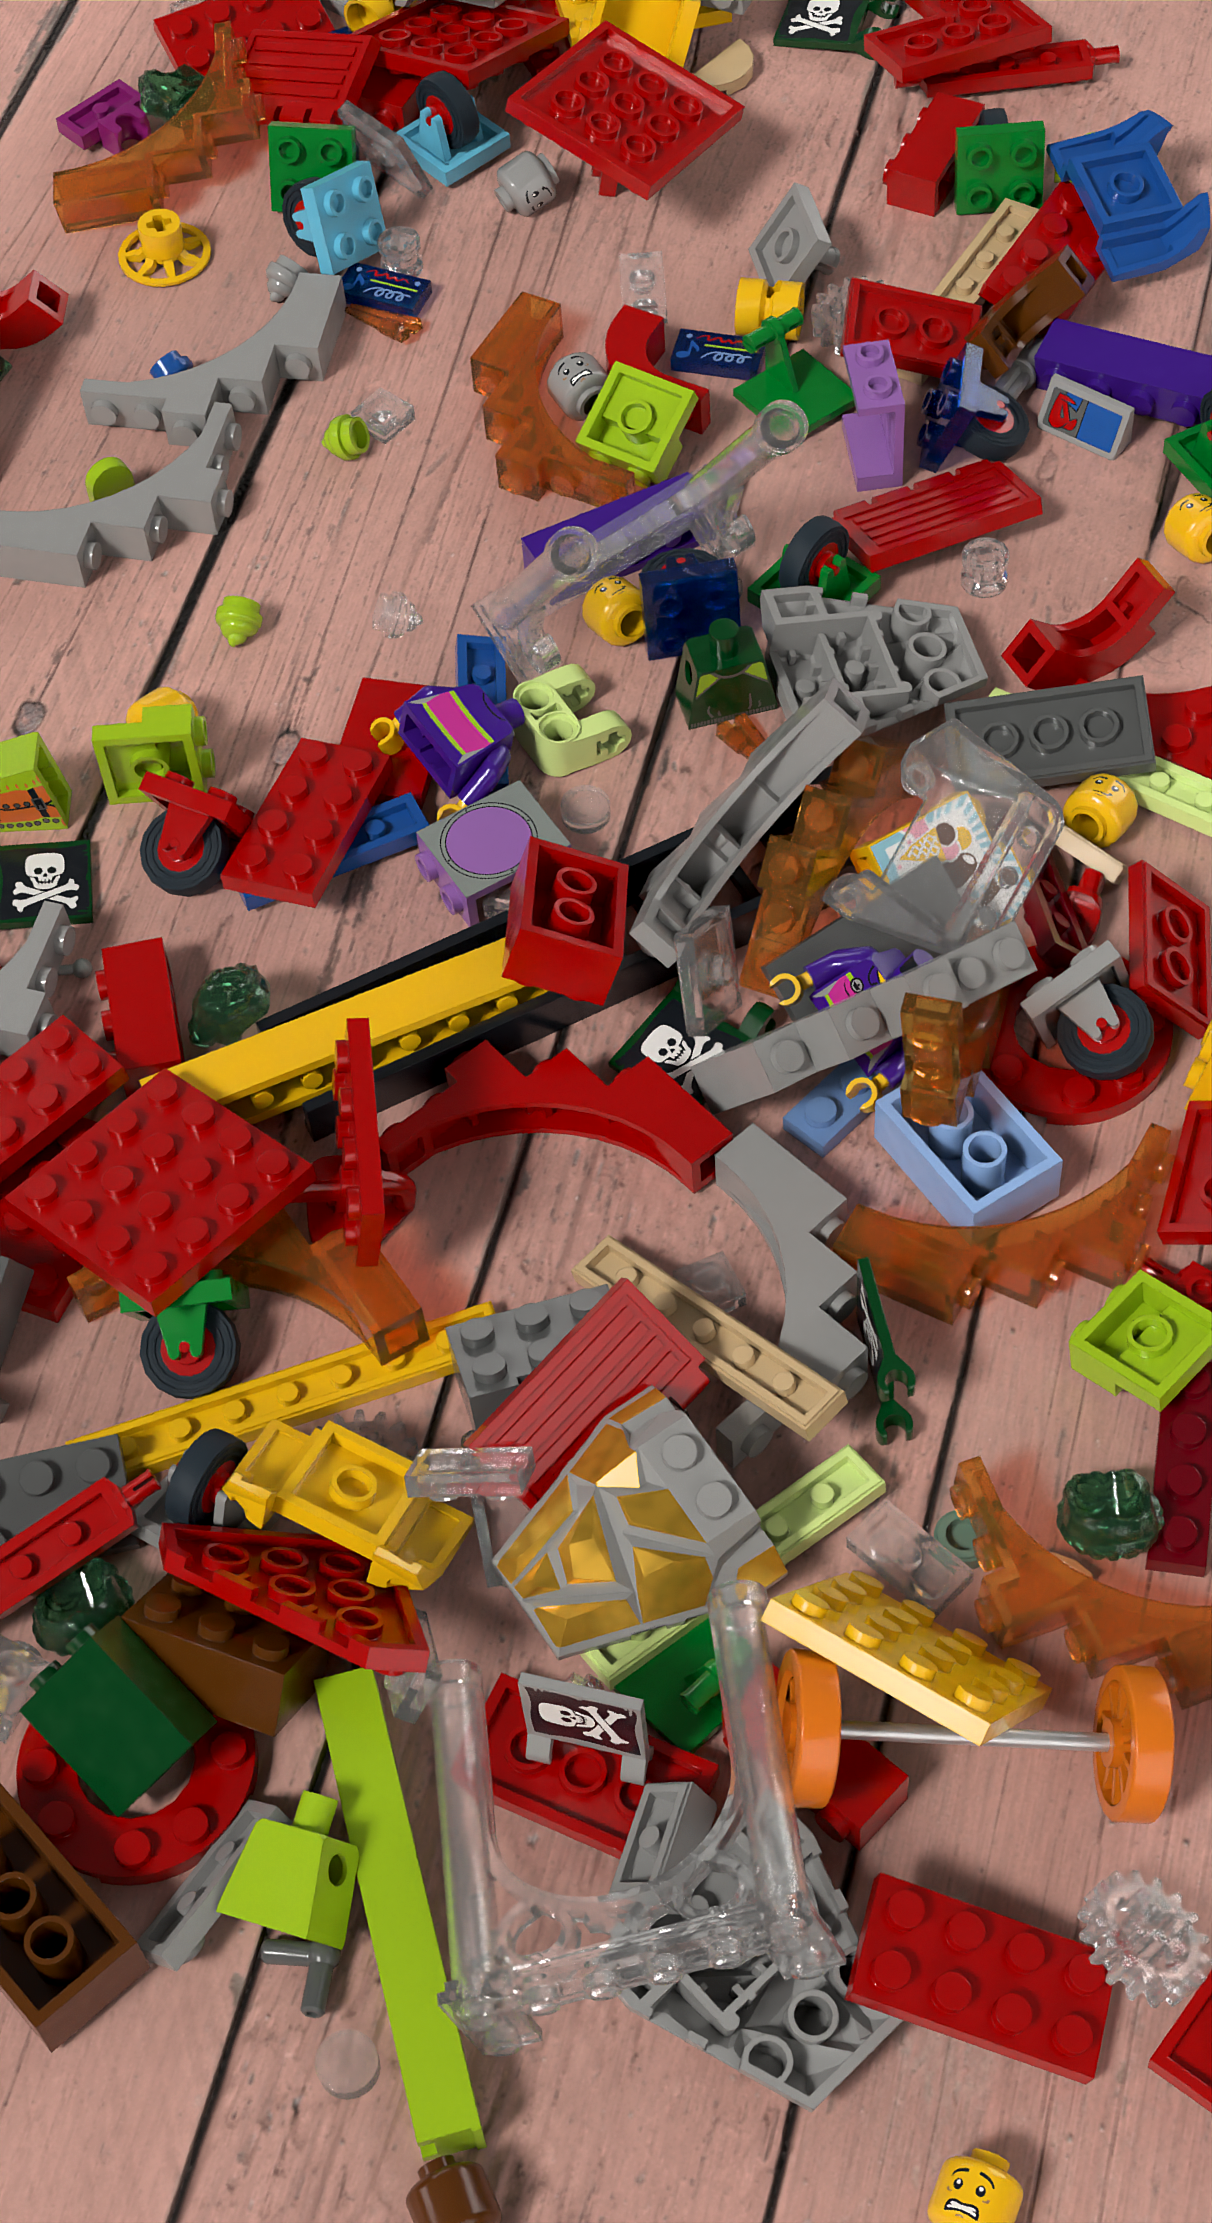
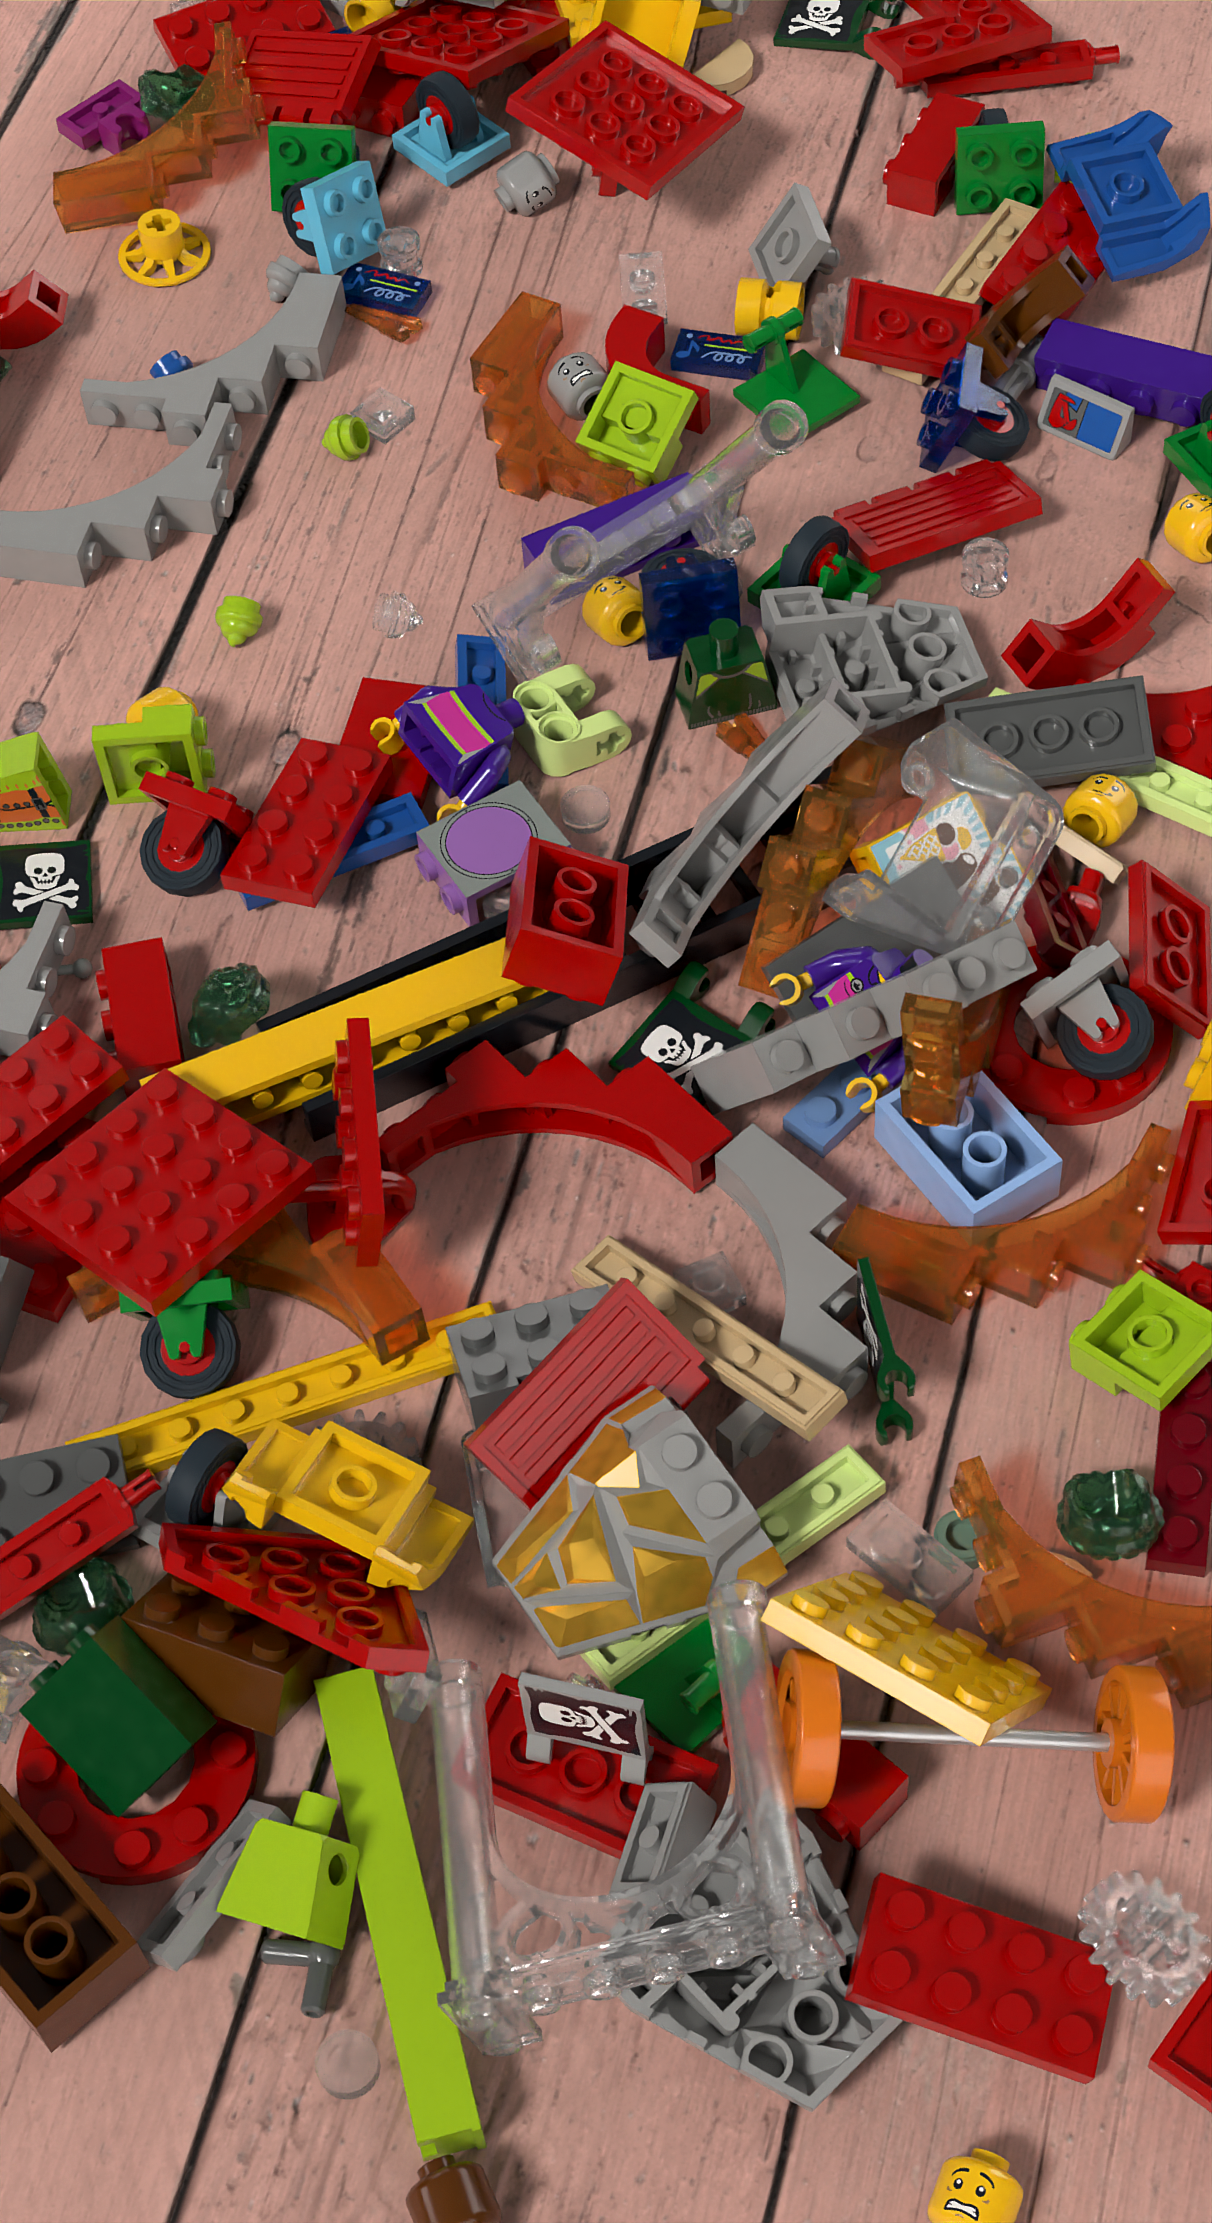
lime tile [85,457,135,502] -> none
clear plate [337,100,433,199] -> none
clear plate [404,1447,536,1502] -> none
clear plate [674,905,742,1037] -> none
medium lavender panel [842,340,905,492] -> none

